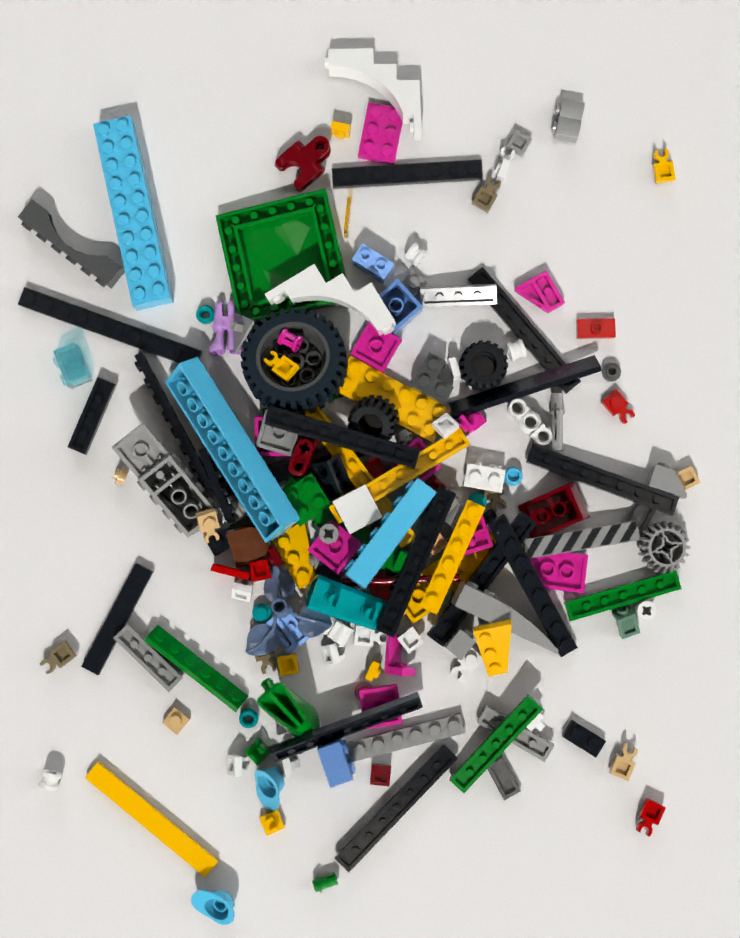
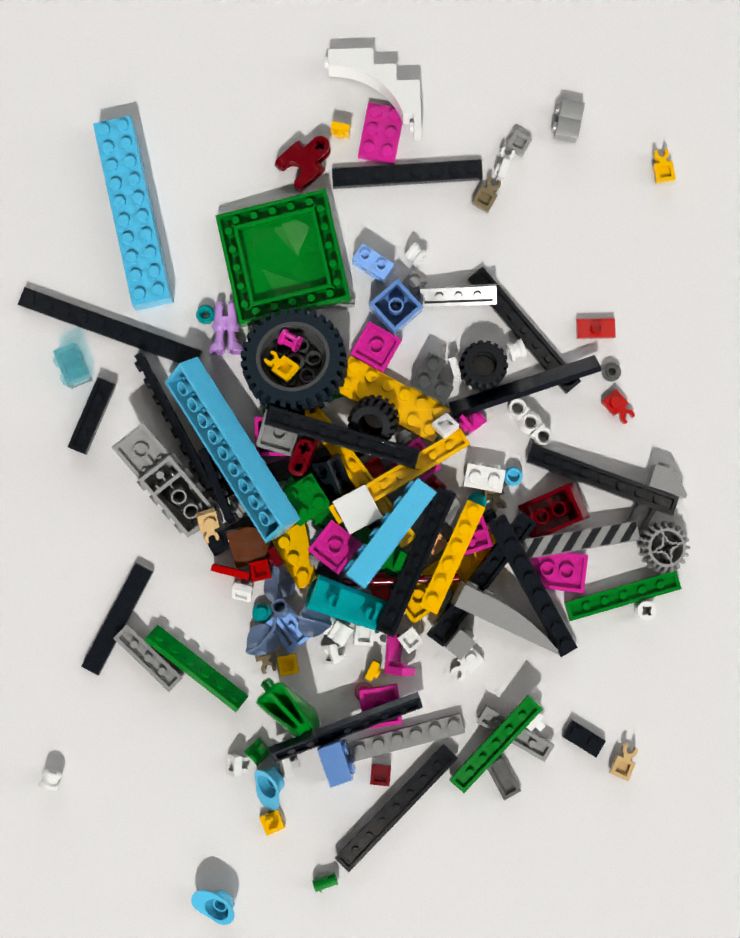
dark grey arch [18,199,125,289] -> none
dark tan plate [40,641,77,674] -> none
yellow tile [85,761,219,877] -> none
tan plate [112,466,129,485] -> none
tan plate [162,706,191,735] -> none
light grey piece [229,313,254,353] -> none
teal plate [239,708,259,728] -> none
white arch [265,264,396,335] -> none
light grey wheel [319,524,339,544] -> none
clear yellow piece [344,197,352,238] -> none
yellow wing [473,619,512,676] -> none
dark pink wing [514,271,565,314] -> none
light grey pin [549,393,565,451] -> none
sand green bracket [611,605,640,639] -> none
red plate [636,798,666,837] -> none
tan plate [676,465,700,490] -> none

